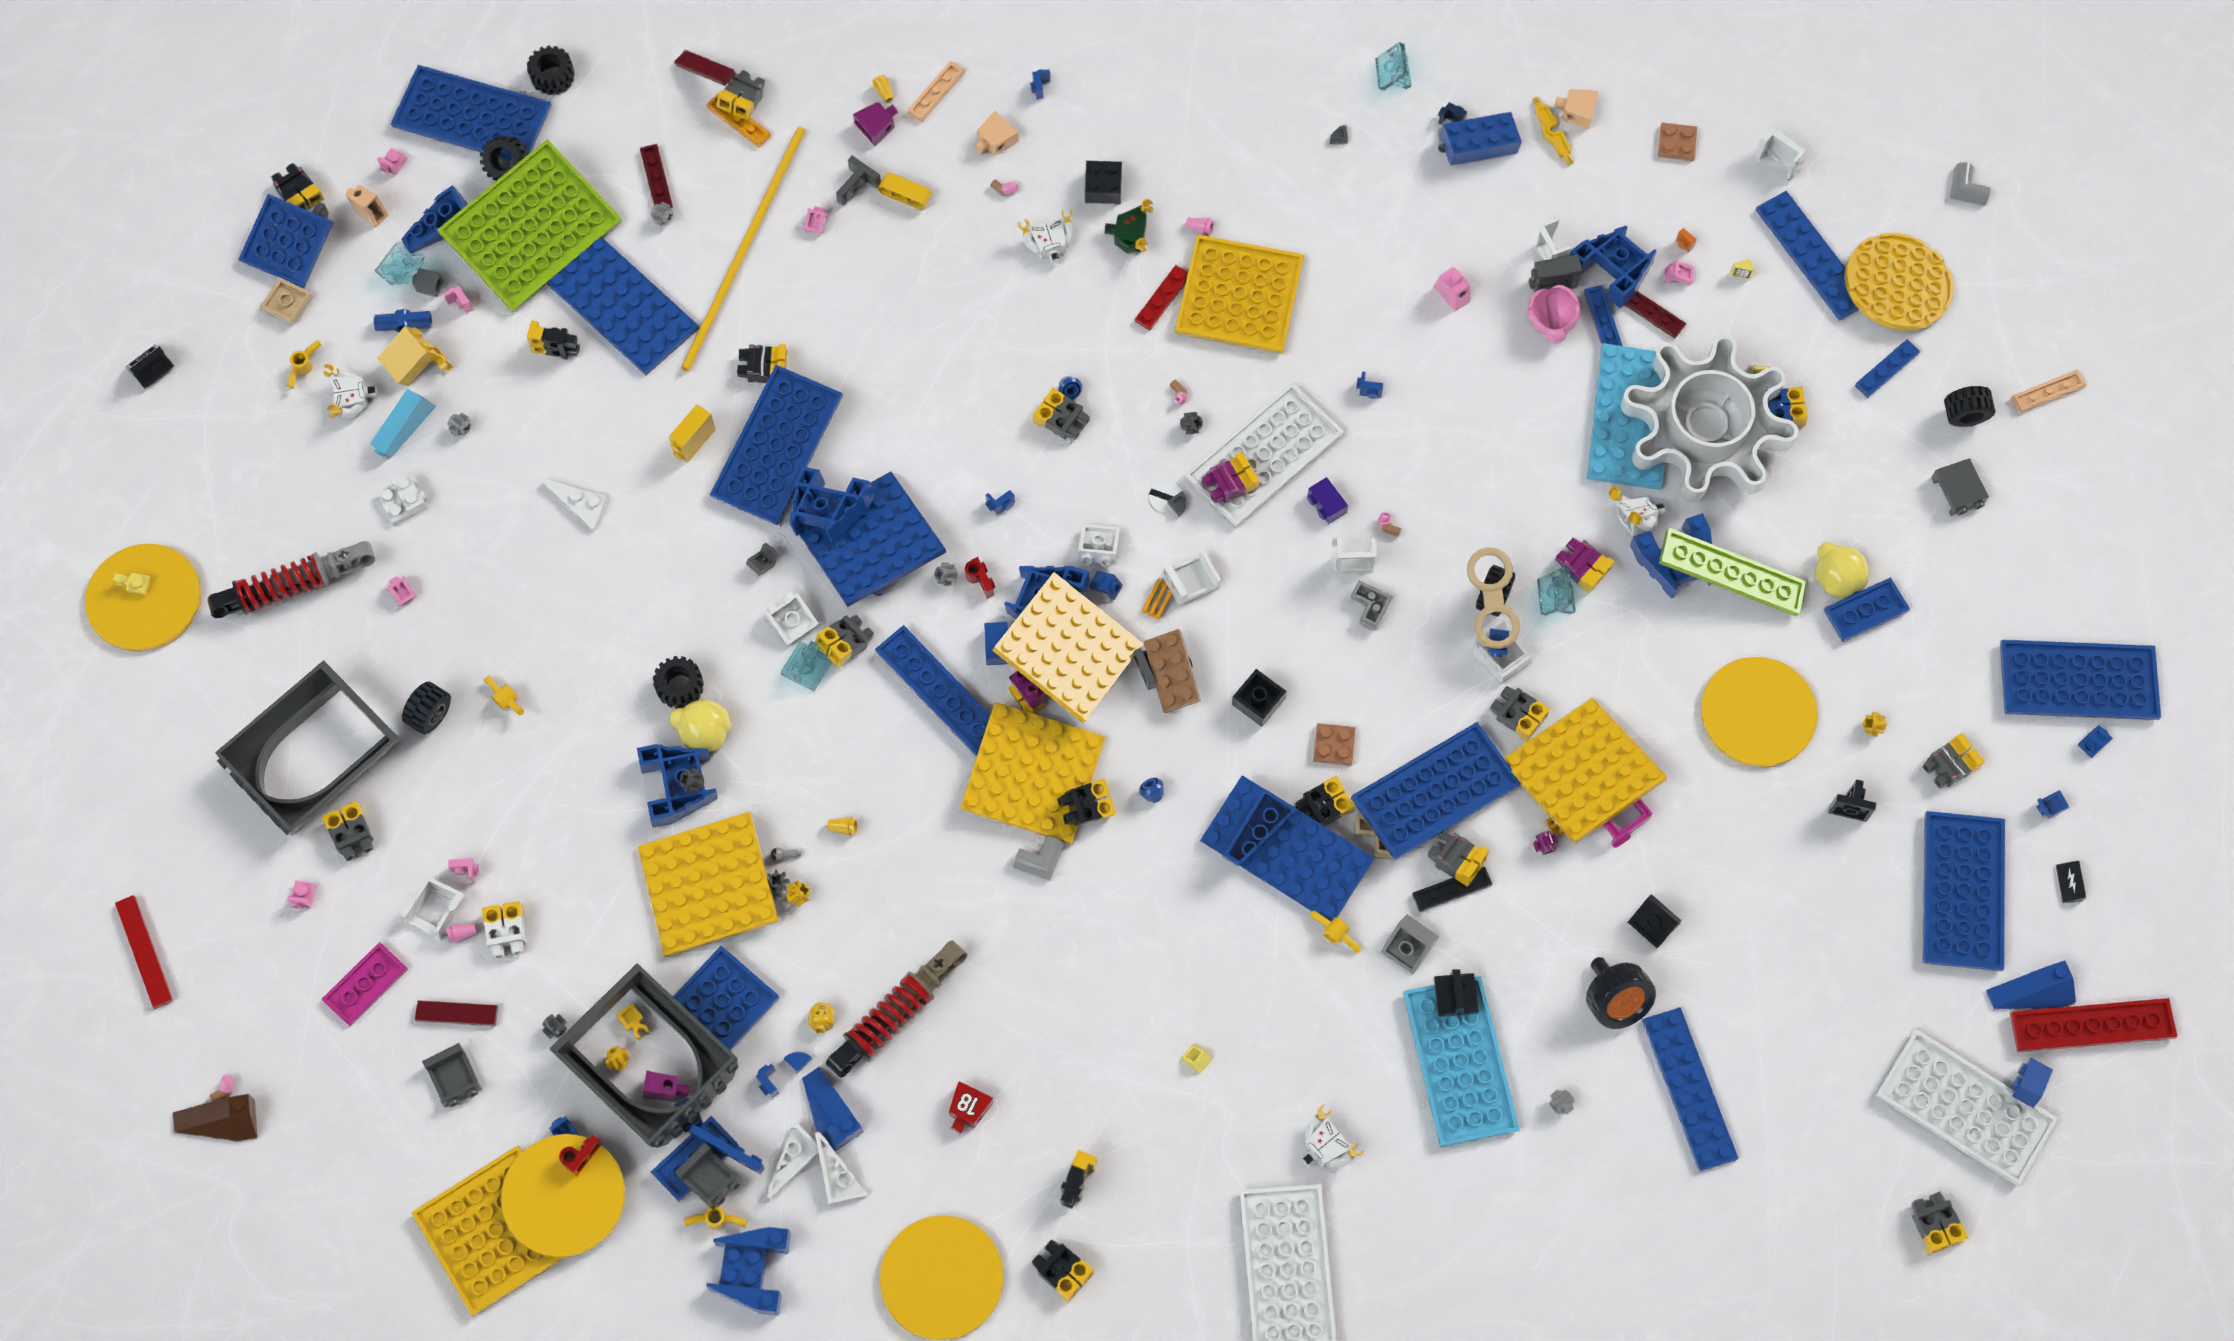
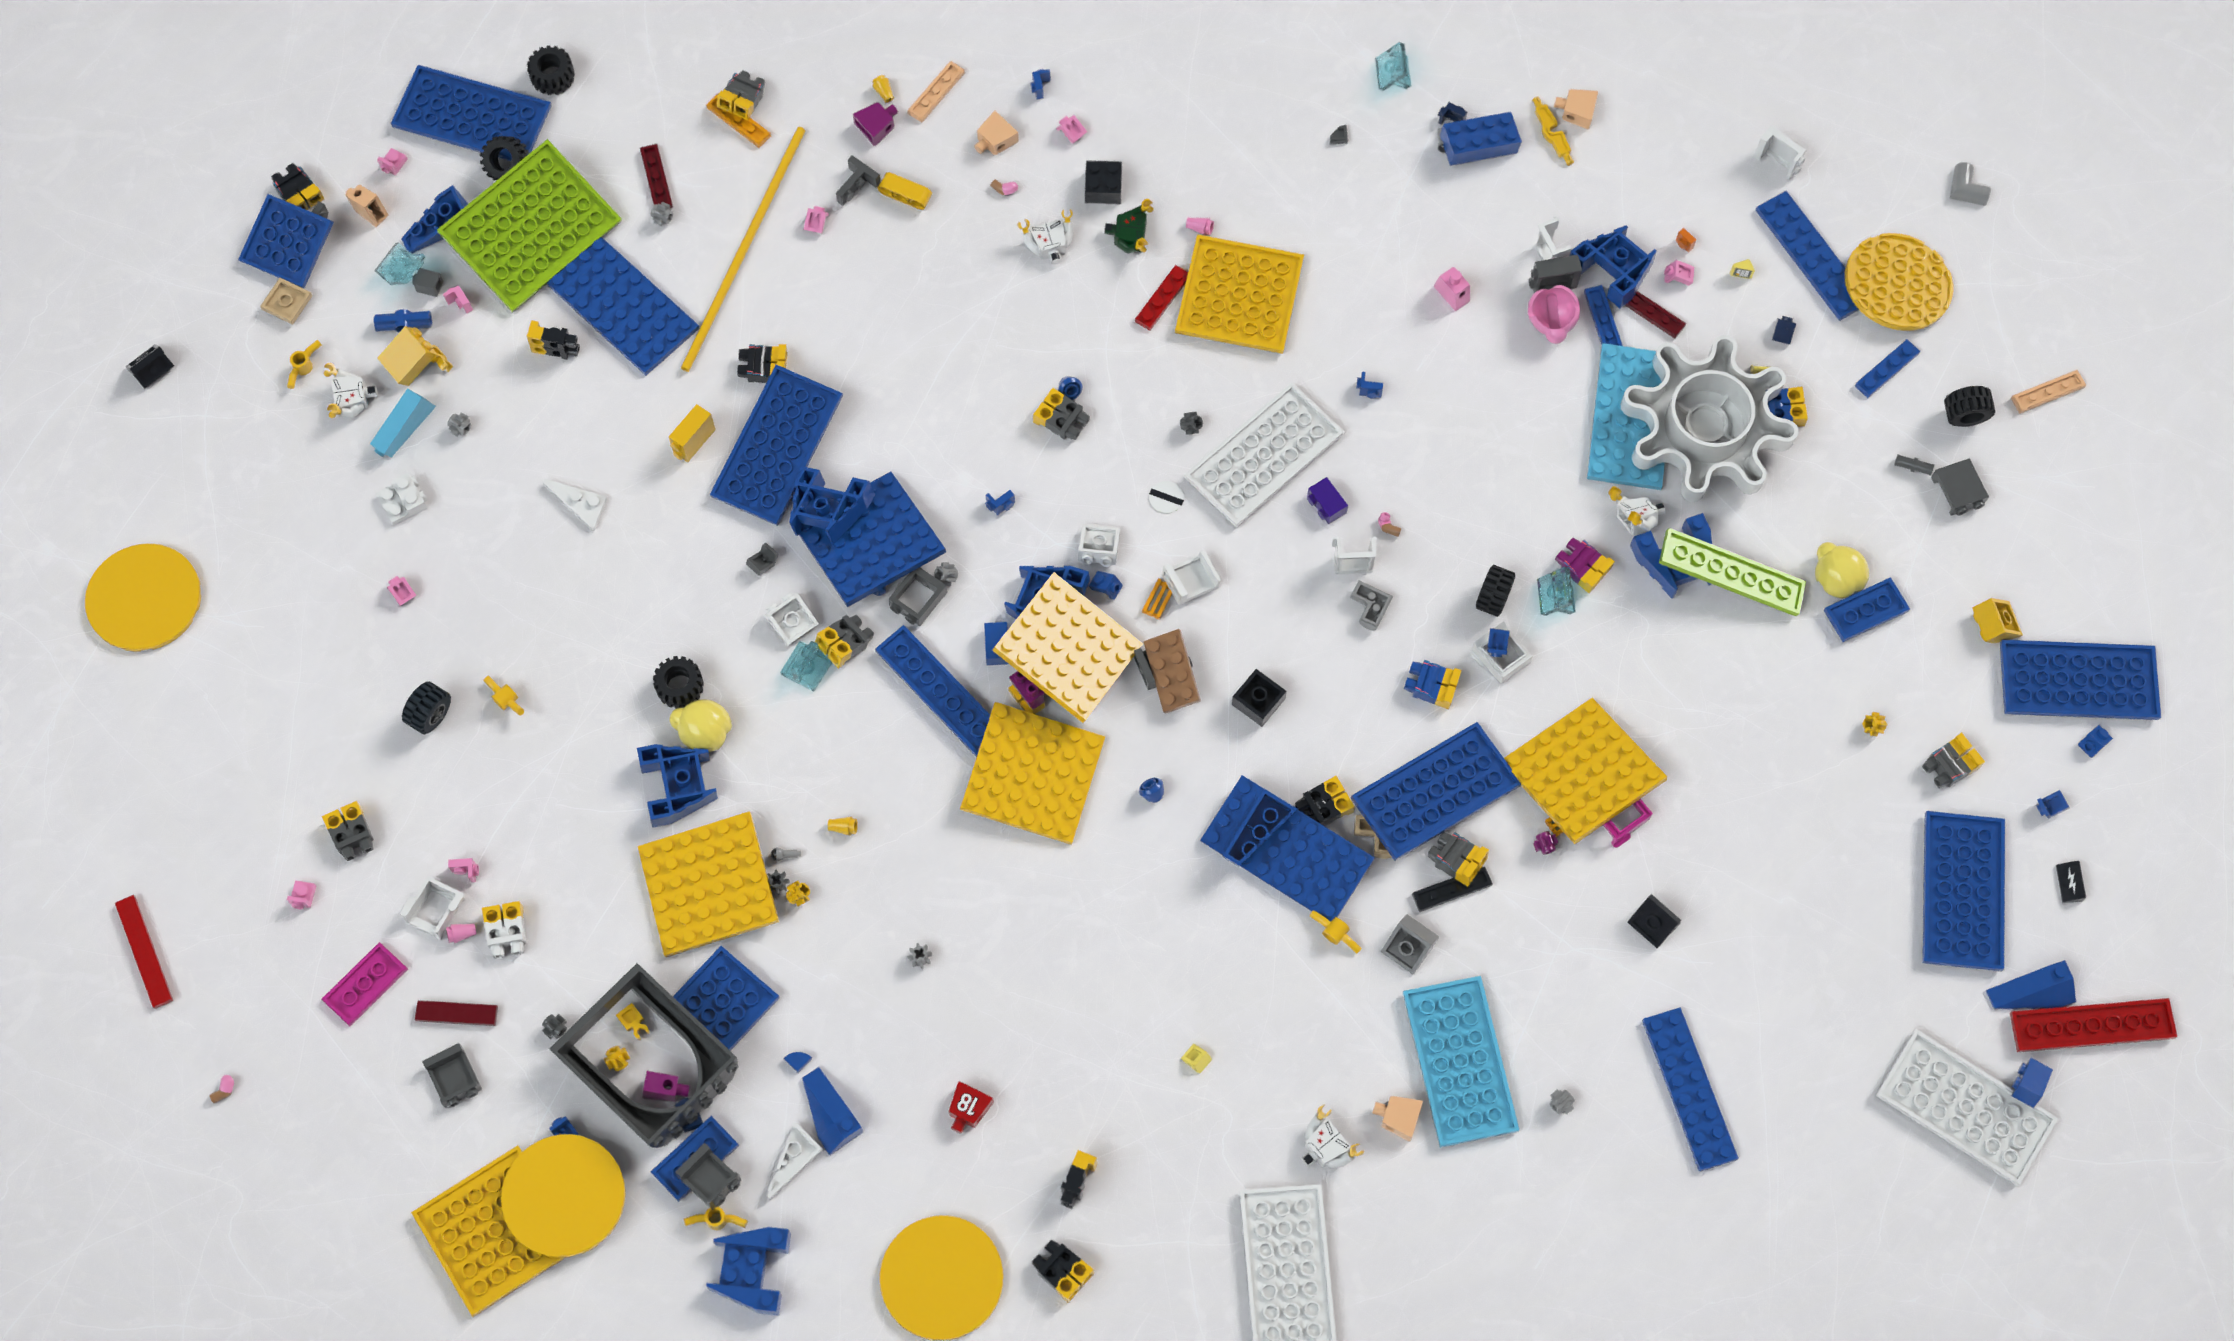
light yellow plate [113,572,151,596] -> none
reddish brown wedge [173,1094,258,1142] -> none
piece [207,541,375,618] -> none
dark grey panel [215,660,401,835] -> none
red plate [559,1135,602,1176] -> none
dark red tile [674,50,736,86] -> none
dark grey gear [680,768,704,793] -> none
blue plate [689,1124,765,1175] -> none
blue bracket [756,1064,779,1098] -> none
yellow head [808,1002,835,1034] -> none
white wing [815,1132,867,1204] -> none
piece [826,940,968,1078] -> none
red plate [965,557,996,599] -> none
light grey brick [1013,836,1064,880] -> none
black hips [1057,778,1116,826] -> none
dark grey tile [1167,491,1186,517] -> none
arm [1170,379,1187,405] -> none
magenta hips [1201,452,1260,503] -> none
nougat plate [1313,723,1356,766] -> none
black bracket [1433,969,1479,1017] -> none
tan bar [1467,547,1520,649] -> none
dark grey hips [1490,686,1550,742] -> none
black wheel [1586,957,1656,1029] -> none
nougat plate [1658,122,1697,161] -> none
yellow tile [1701,657,1817,767] -> none
black bracket [1828,779,1876,822] -> none
dark grey hips [1911,1192,1968,1255] -> none
none -> dark grey window [889,567,947,626]
none -> light grey gear [908,943,933,969]
none -> bright pink bracket [1056,115,1087,144]
none -> light nougat torso [1372,1096,1423,1141]
none -> blue hips [1404,660,1462,709]
none -> dark blue bracket [1772,316,1796,345]
none -> dark grey pin [1894,454,1935,476]
none -> yellow slope [1972,598,2023,644]

